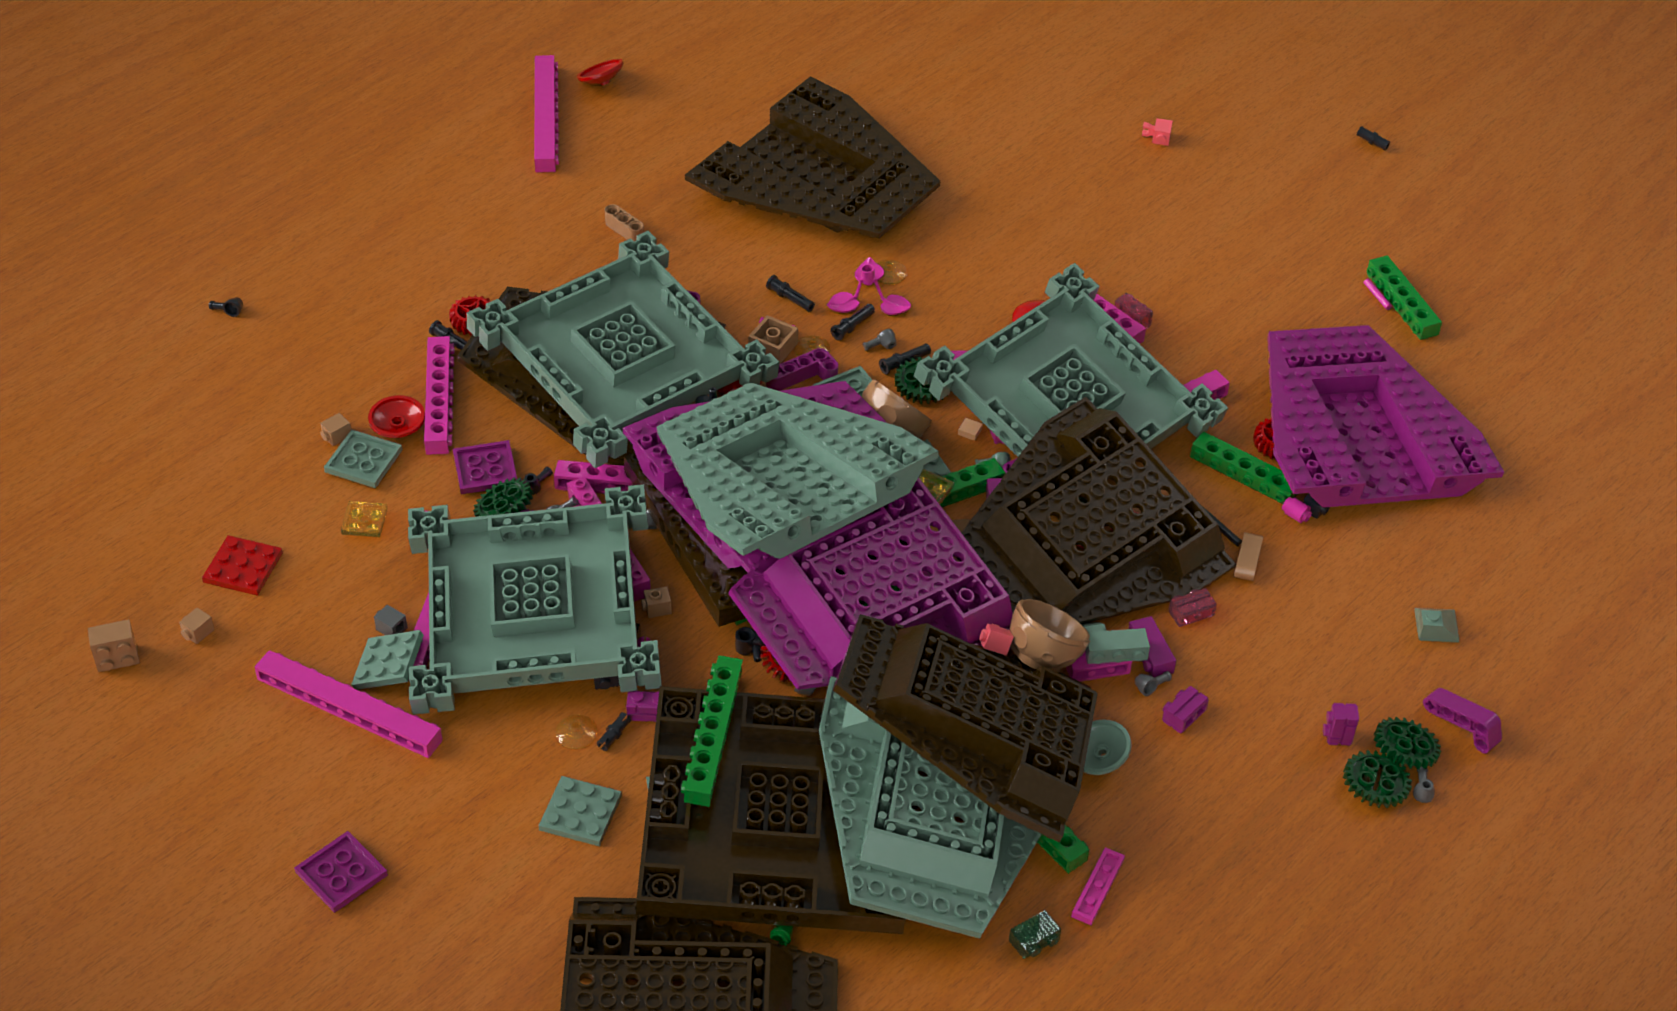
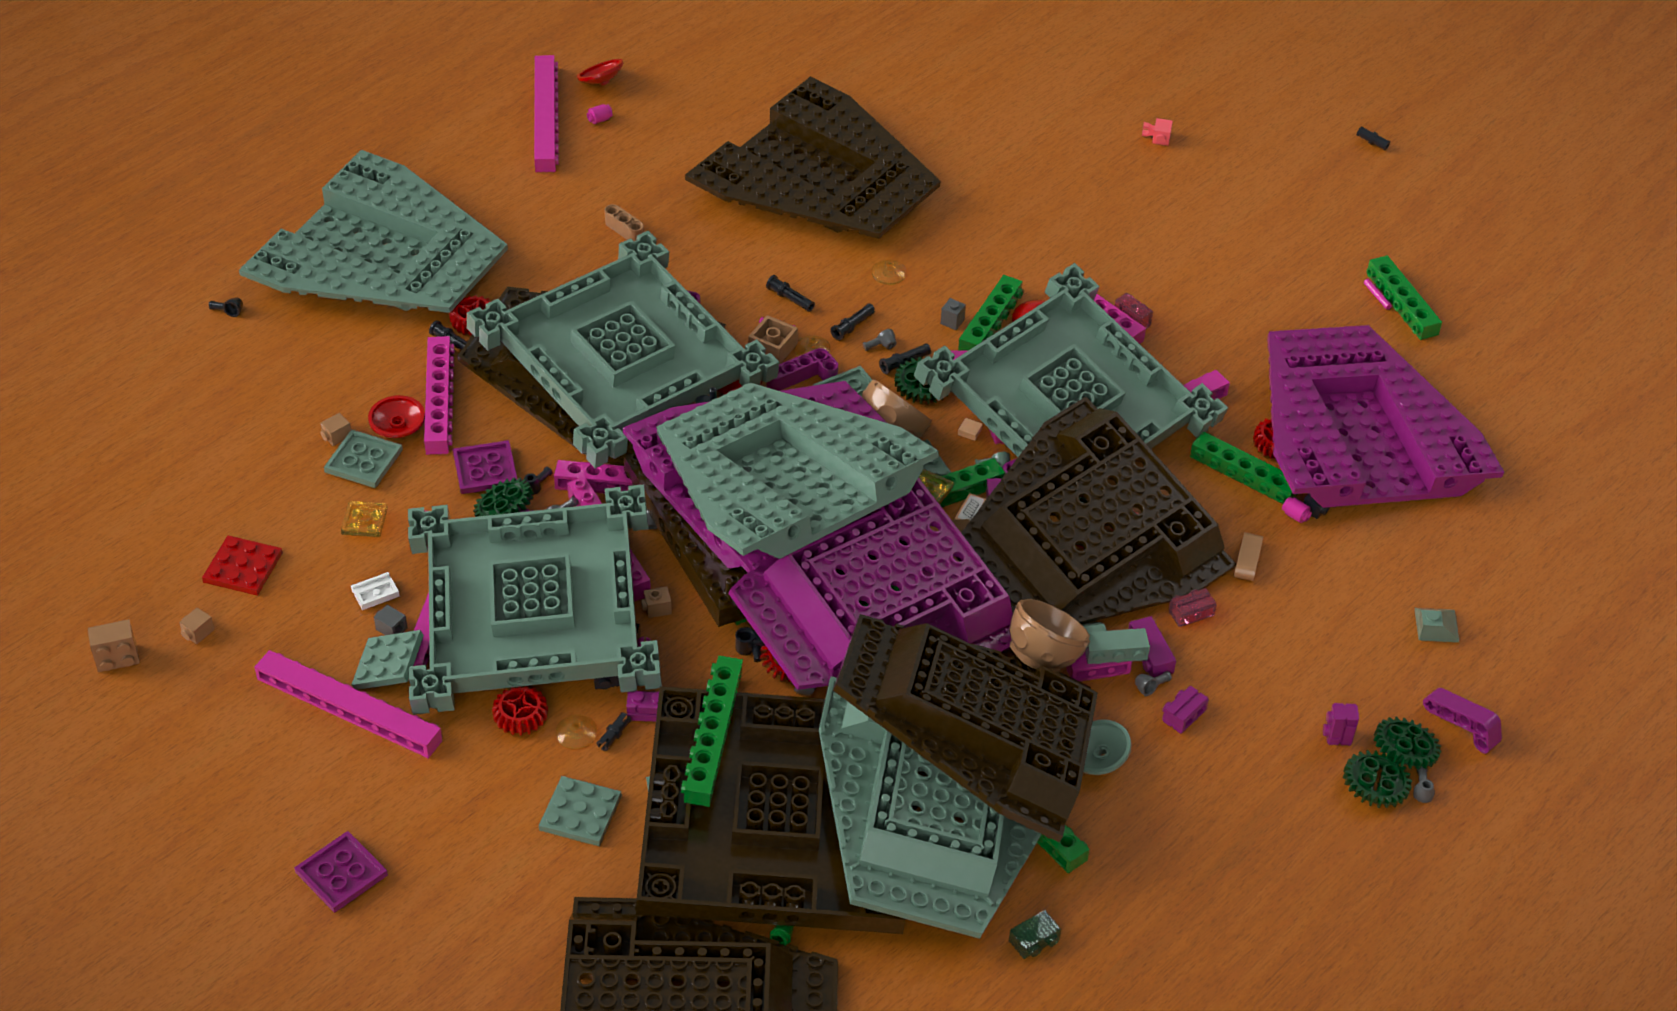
dark pink plant [827,257,911,315] -> none
coral brick [979,623,1014,656] -> none
dark pink plate [1071,847,1125,926] -> none
black bar [1202,506,1242,546] -> none
none -> sand green wing [239,150,508,313]
none -> white plate [351,572,400,610]
none -> red gear [492,686,548,736]
none -> dark pink brick [587,104,613,124]
none -> dark grey brick [940,298,966,330]
none -> white tile [955,493,986,520]
none -> green brick [958,274,1024,351]

